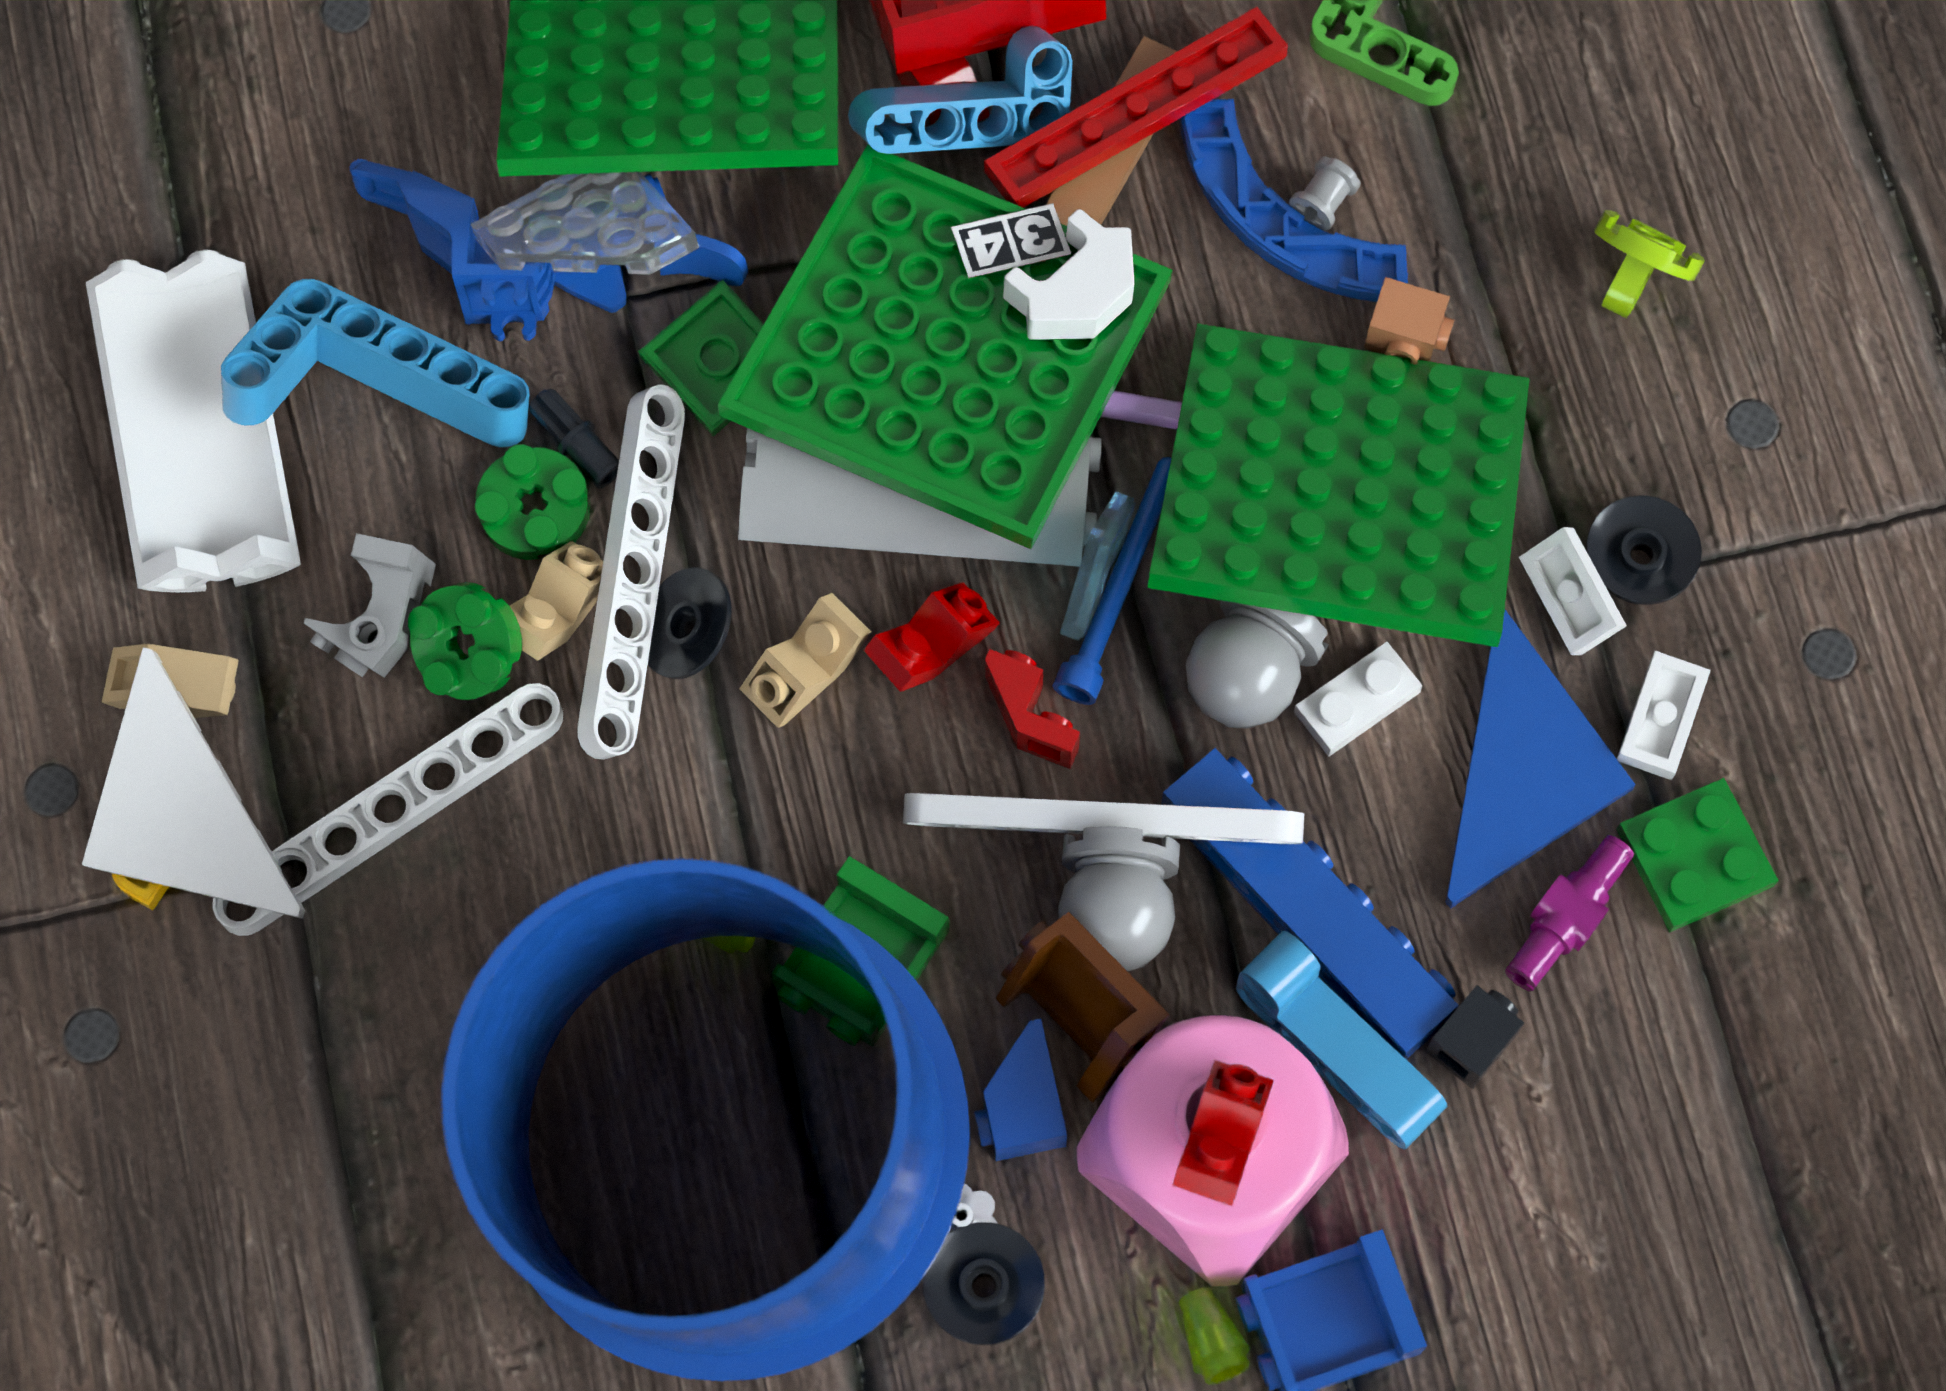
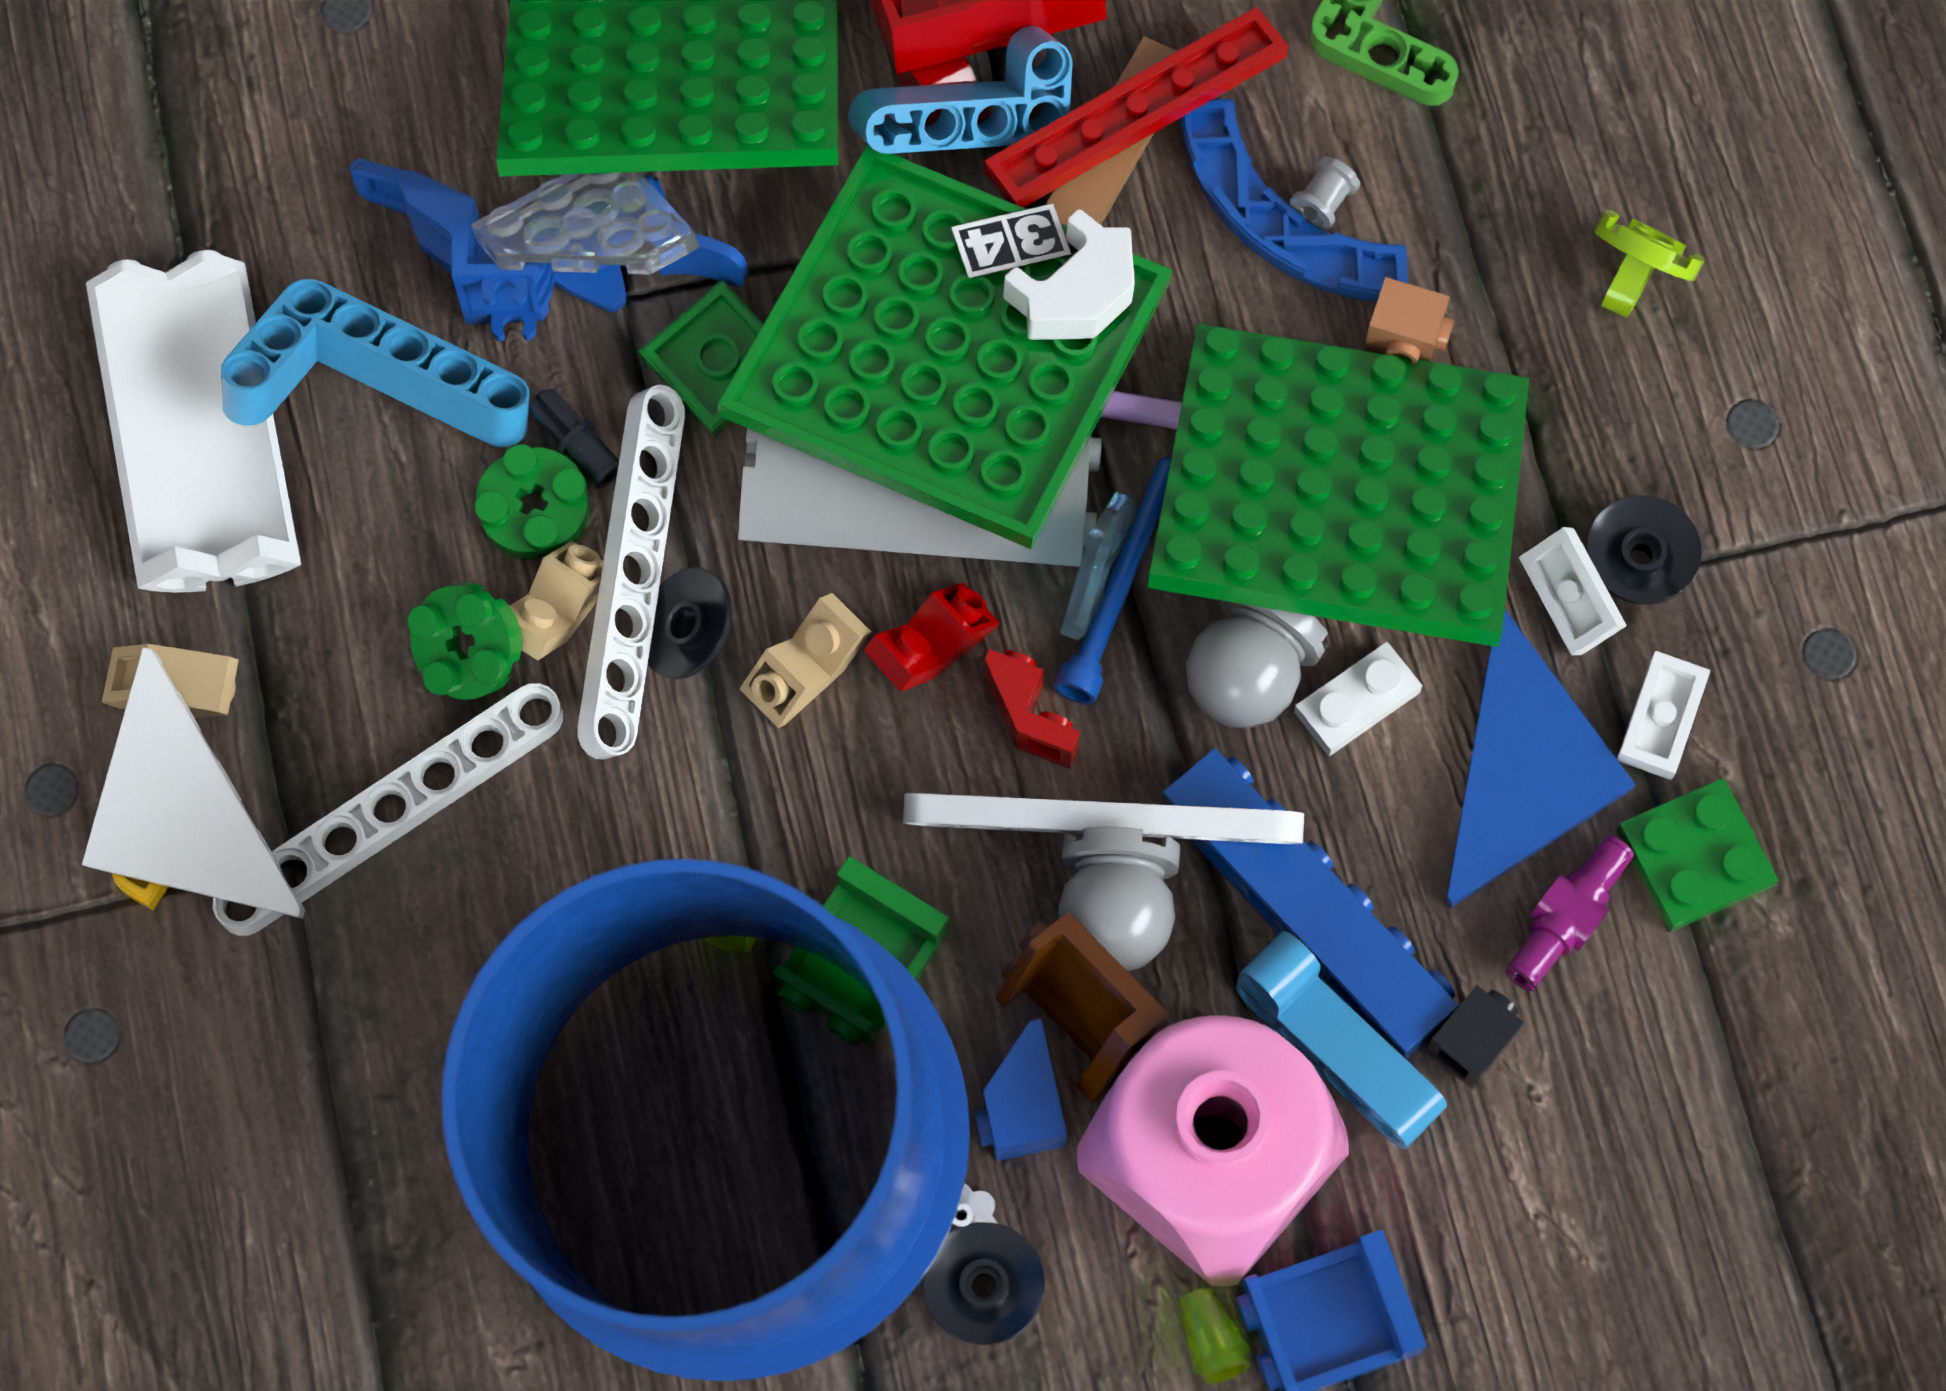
light grey tile [304,533,436,678] -> none
red slope [1172,1060,1274,1206] -> none

